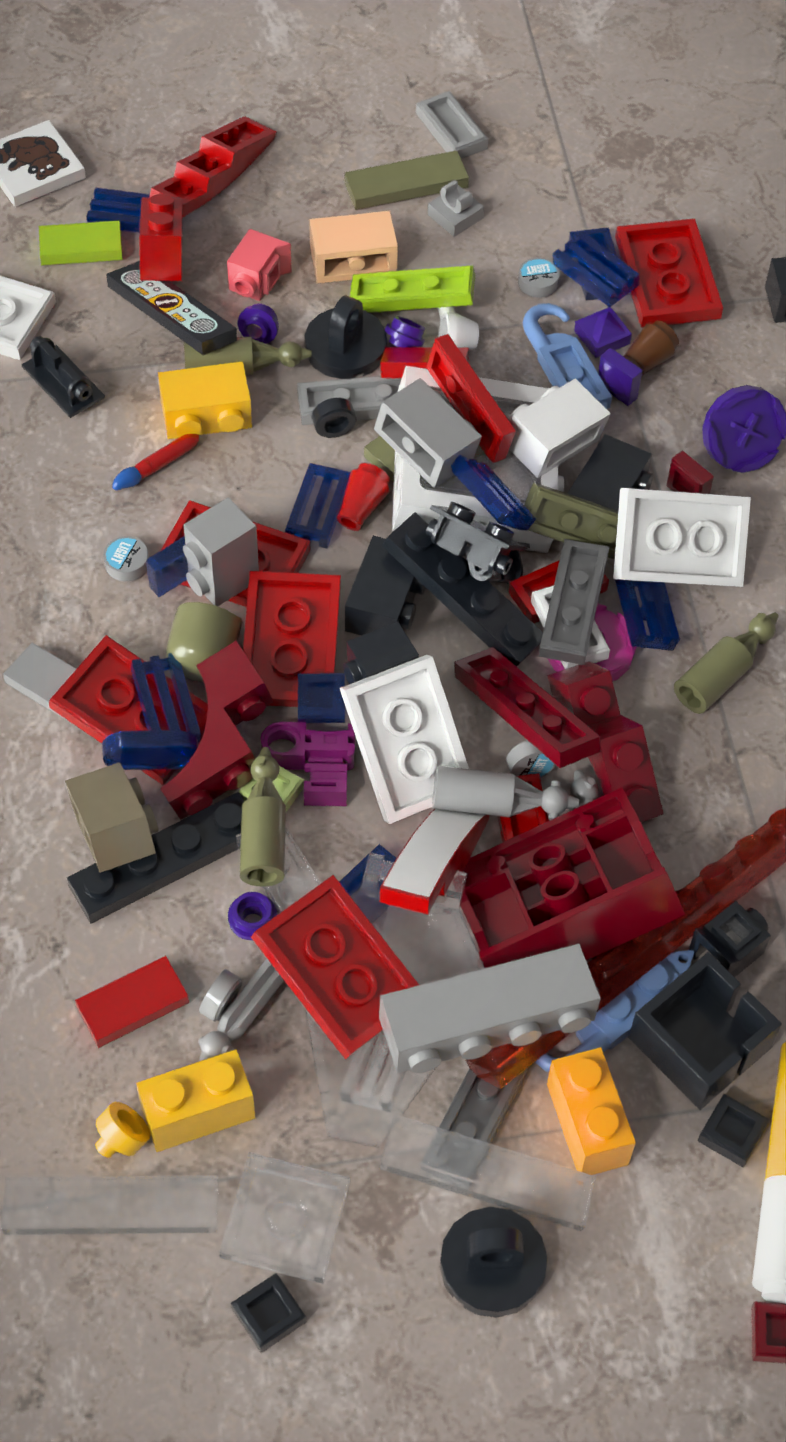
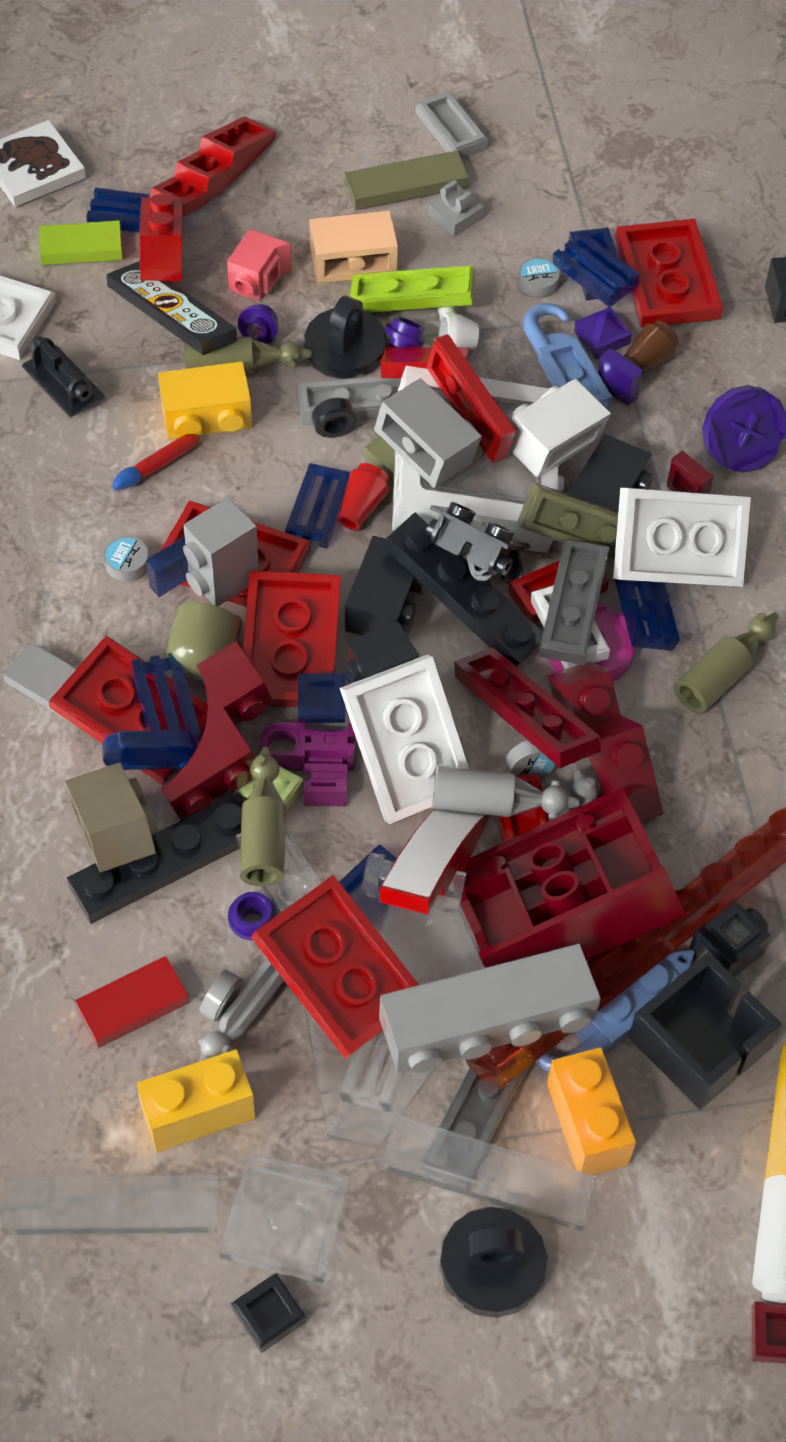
yellow tile [95,1102,150,1158] -> none
clear blue tile [450,455,536,531] -> none
black tile [697,1094,770,1167] -> none

